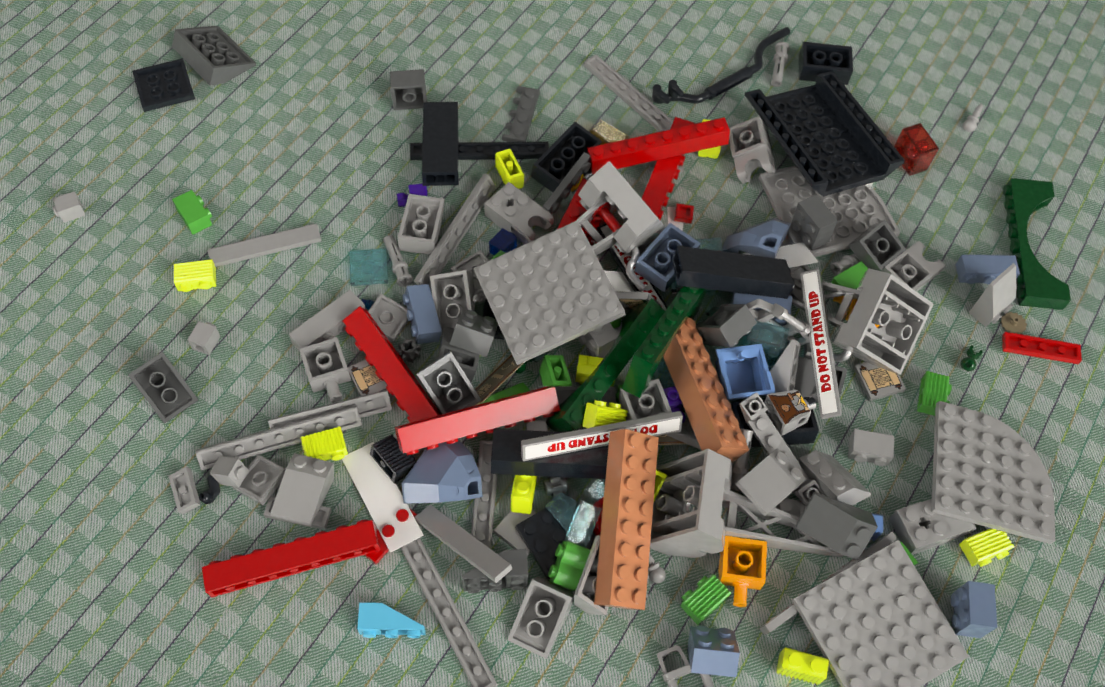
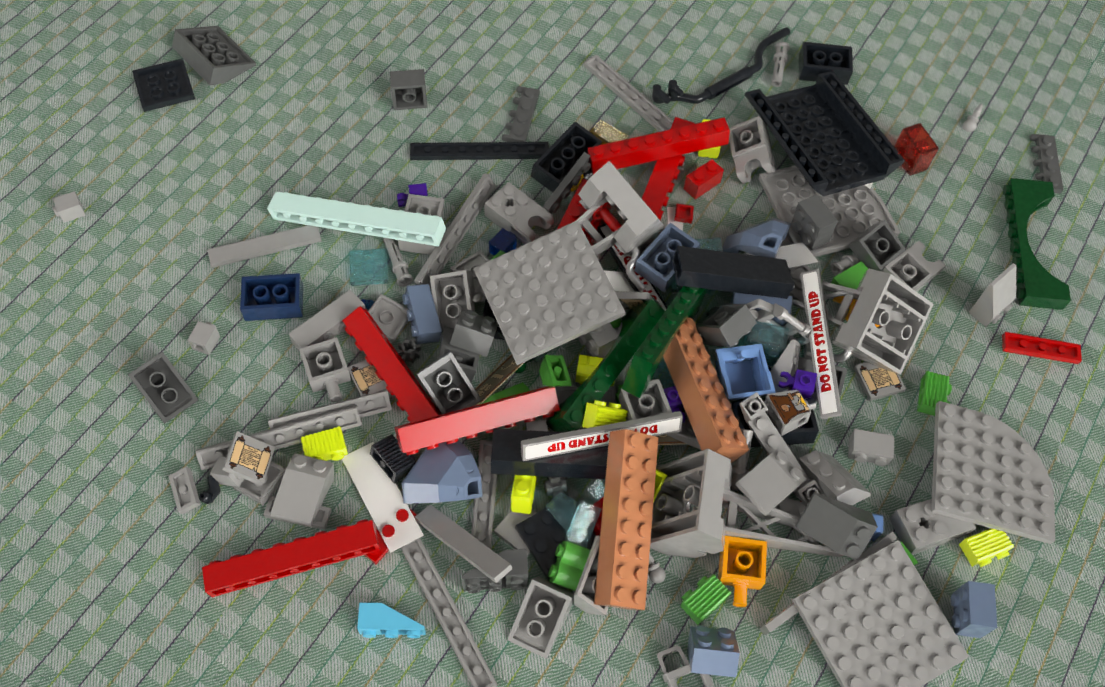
bright green brick [172,190,212,235] -> none
neon yellow brick [173,259,216,292] -> none
black brick [422,102,459,186] -> none
neon yellow brick [495,149,525,189] -> none
neon yellow brick [776,647,829,685] -> none
sand blue brick [955,255,1020,284] -> none
dark green arm [960,345,983,372] -> none
dark tan piece [1000,312,1027,334] -> none
none -> tile [222,431,275,485]
none -> dark blue brick [240,273,303,321]
none -> light aqua brick [267,192,446,247]
none -> red brick [683,159,724,200]
none -> dark purple brick [778,369,817,398]
none -> dark grey hinge [1029,134,1063,194]

